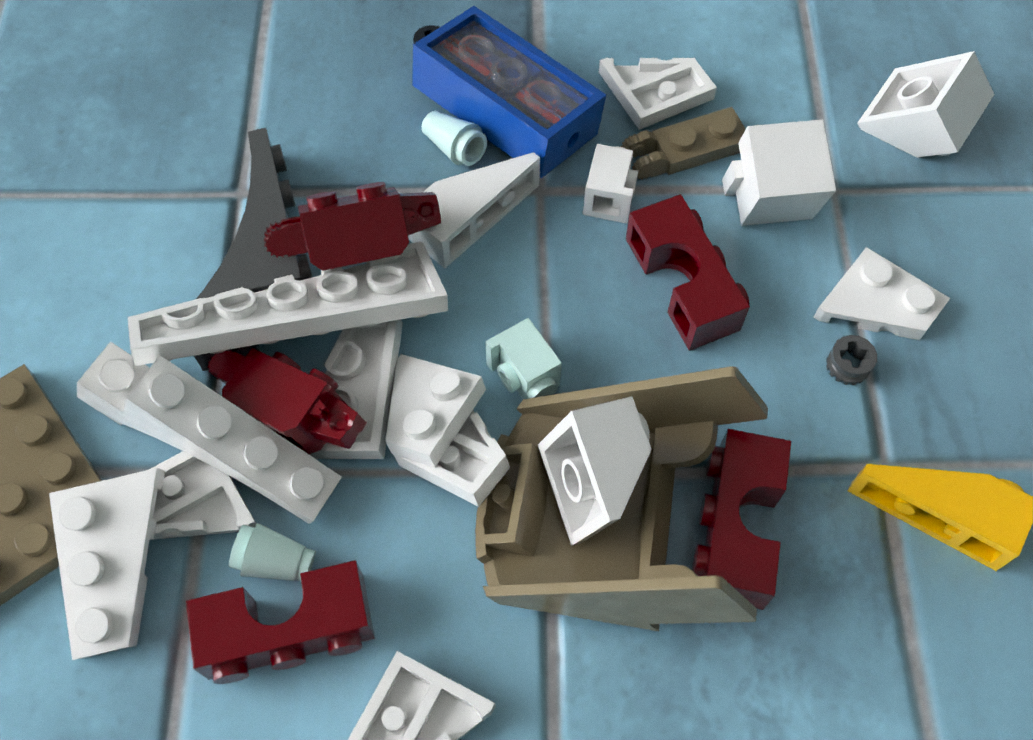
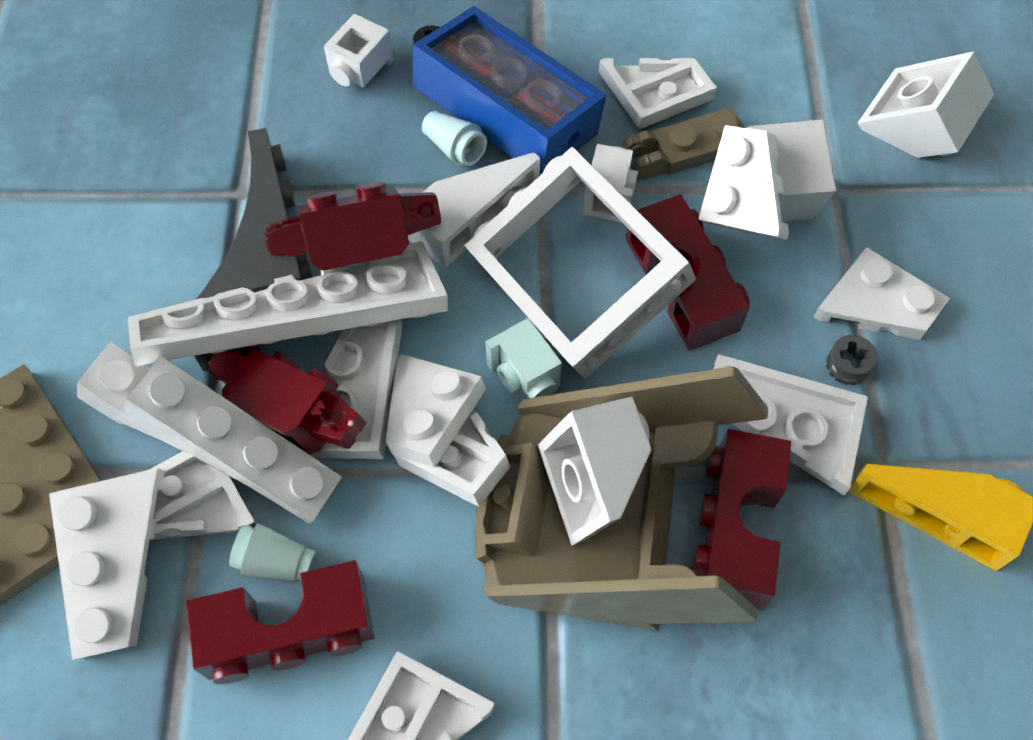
none -> white brick [324,13,394,88]
none -> white window [464,147,696,379]
none -> white wing [698,125,789,240]
none -> white wing [713,354,868,495]

